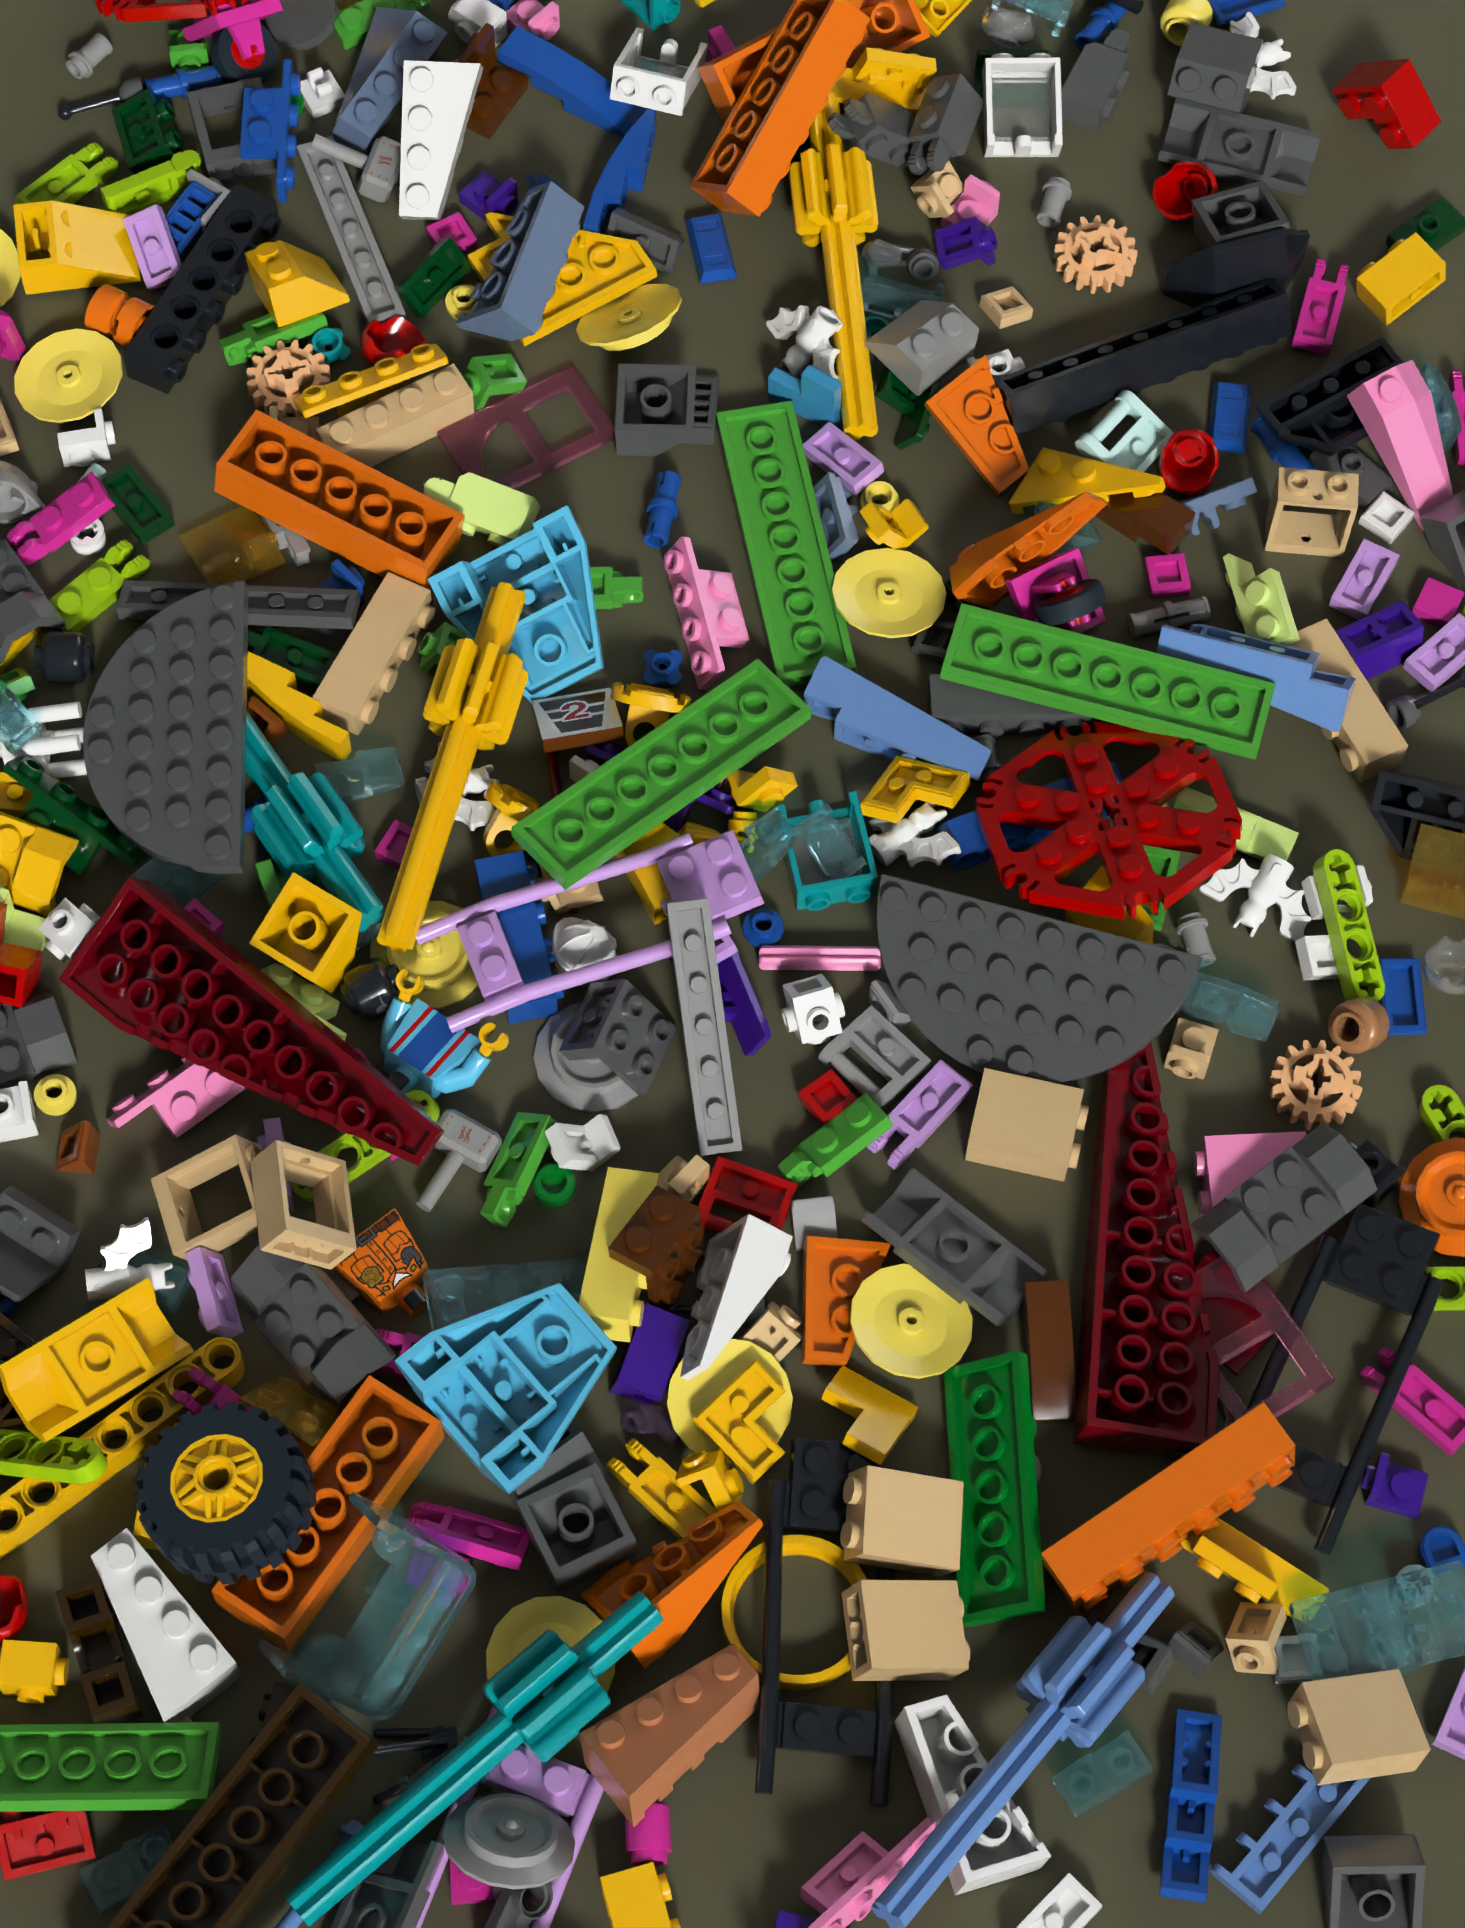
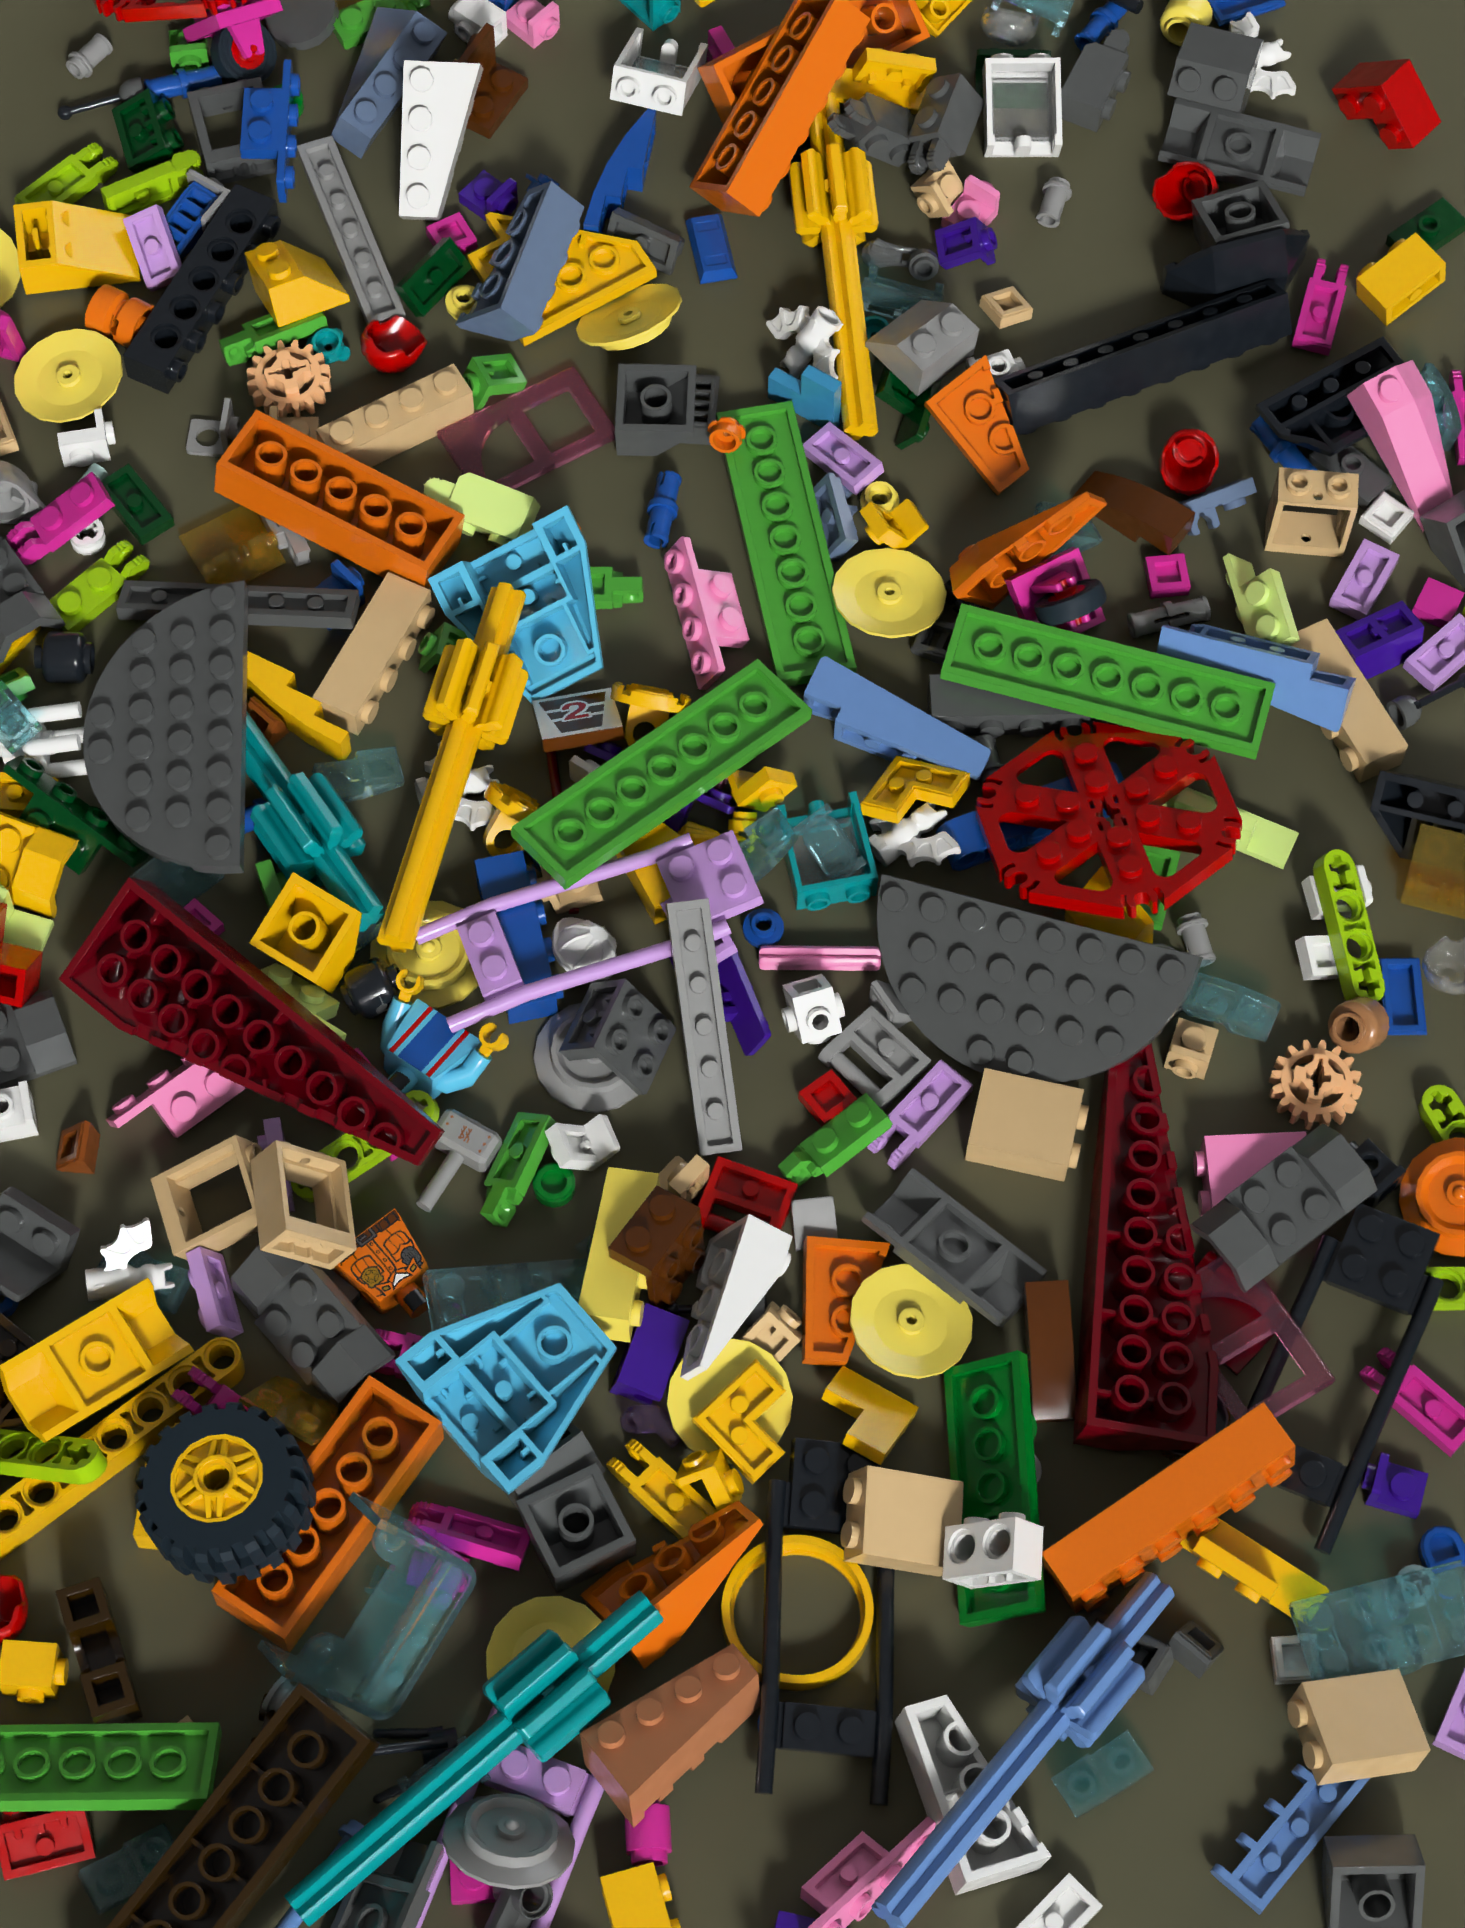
light yellow plate [34,1074,77,1116] -> none
white brick [37,897,101,962] -> none
white wedge [91,1528,241,1723] -> none
dark green hinge [248,626,338,691] -> none
yellow bracket [293,344,449,418] -> none
white tile [301,67,345,120] -> none
light grey piece [311,134,401,202] -> none
dark pink tile [374,819,413,870] -> none
blue slope [498,26,646,138] -> none
blue plate [643,649,683,689] -> none
tan brick [842,1580,970,1681] -> none
yellow wing [1009,447,1166,514] -> none
light nougat gear [1053,215,1137,294] -> none
light aqua plate [1075,390,1173,472] -> none
blue slope [1159,1709,1222,1903] -> none
white animal [1199,853,1311,942] -> none
blue tile [1208,382,1251,454] -> none
tan bracket [1225,1602,1287,1674] -> none
none -> light grey bracket [186,397,241,457]
none -> light grey bush [262,1674,298,1712]
none -> orange plate [708,417,746,453]
none -> white brick [942,1512,1044,1589]

